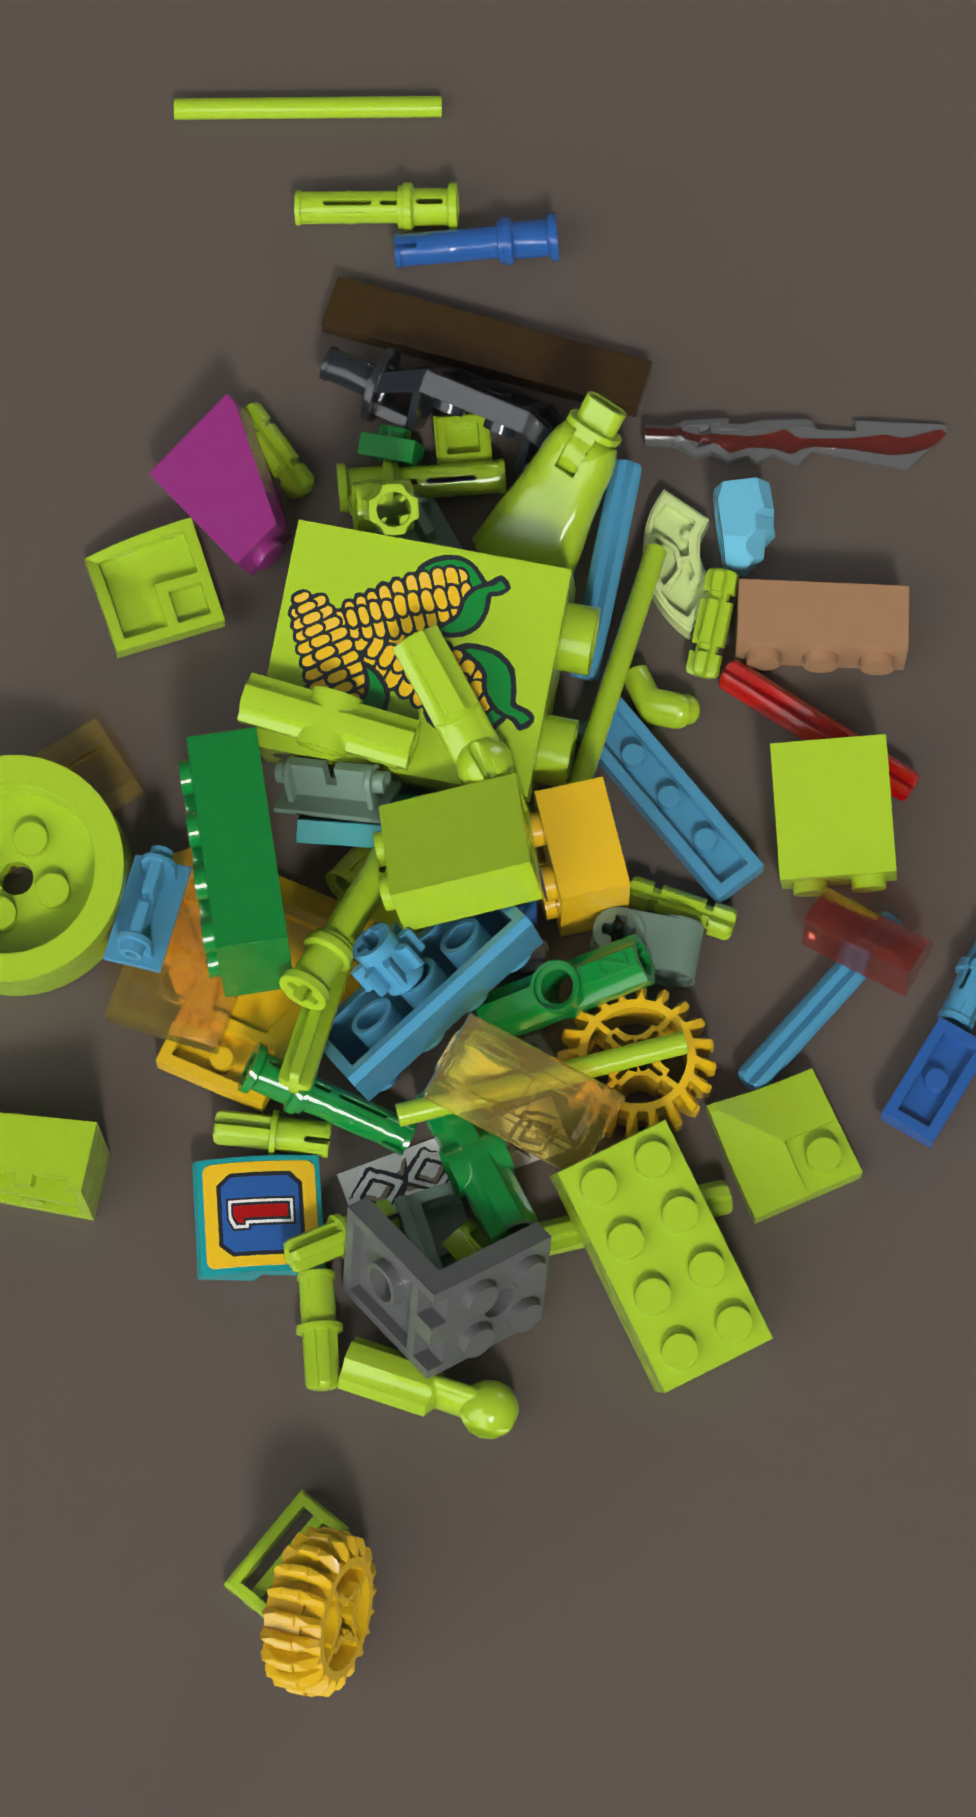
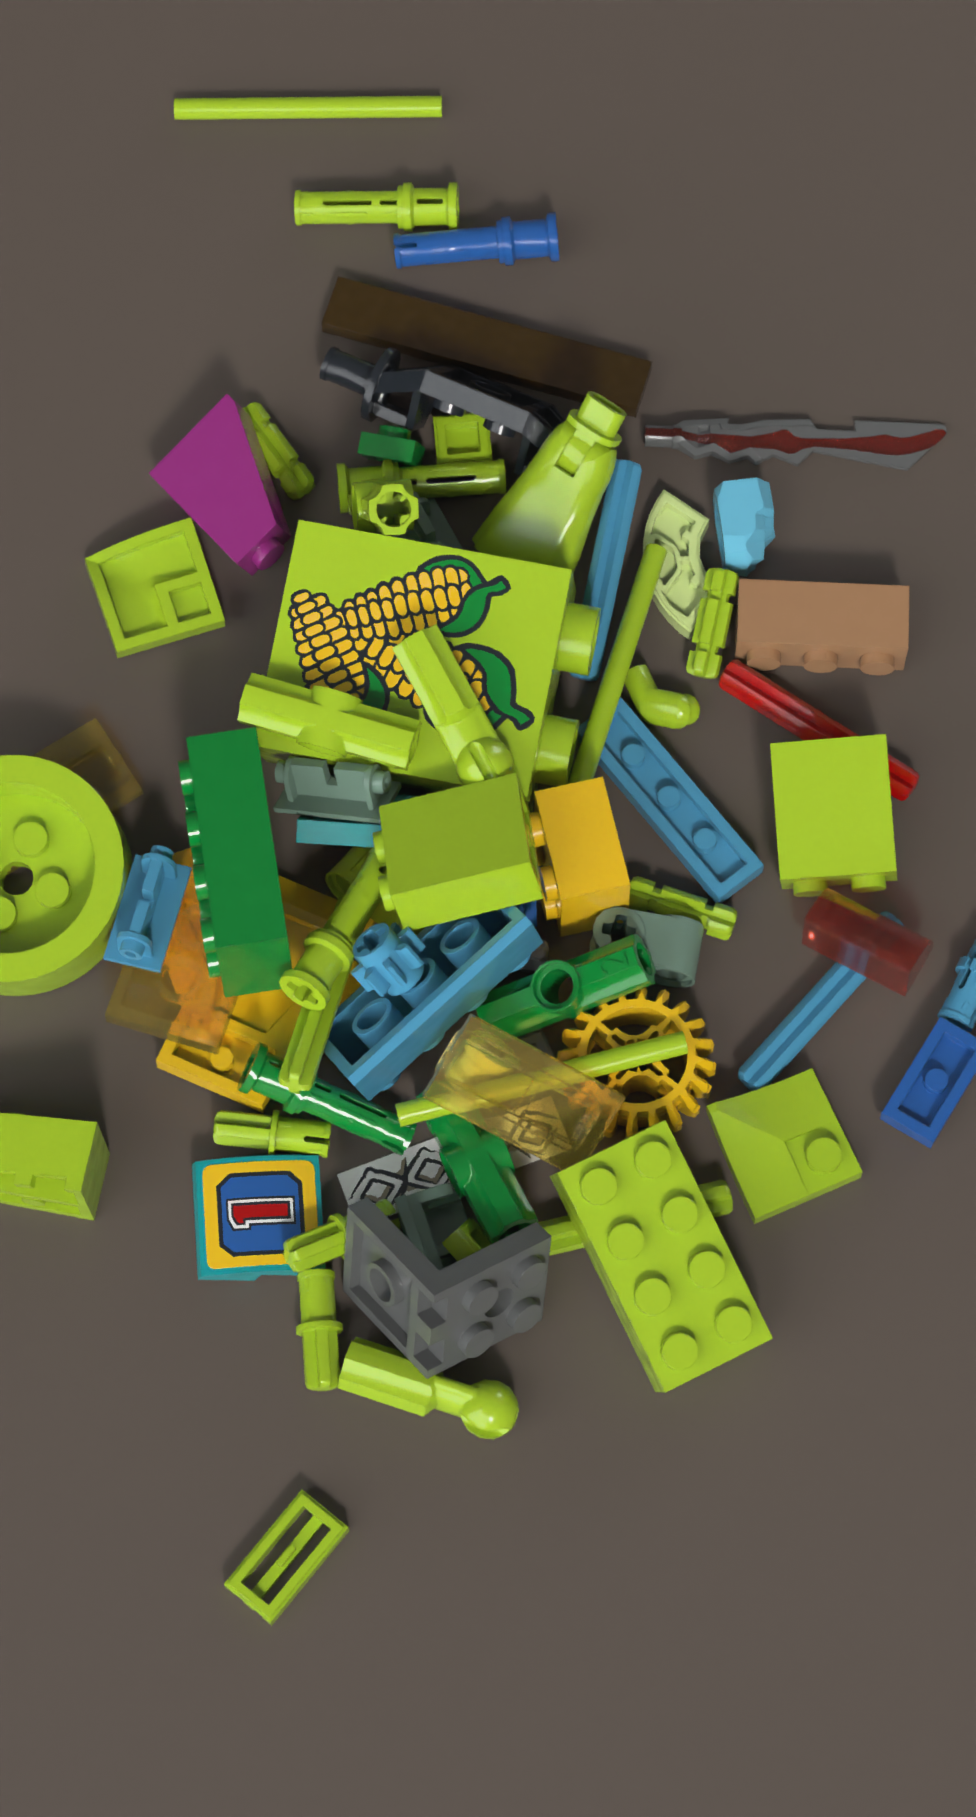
yellow gear [259,1526,377,1697] -> none

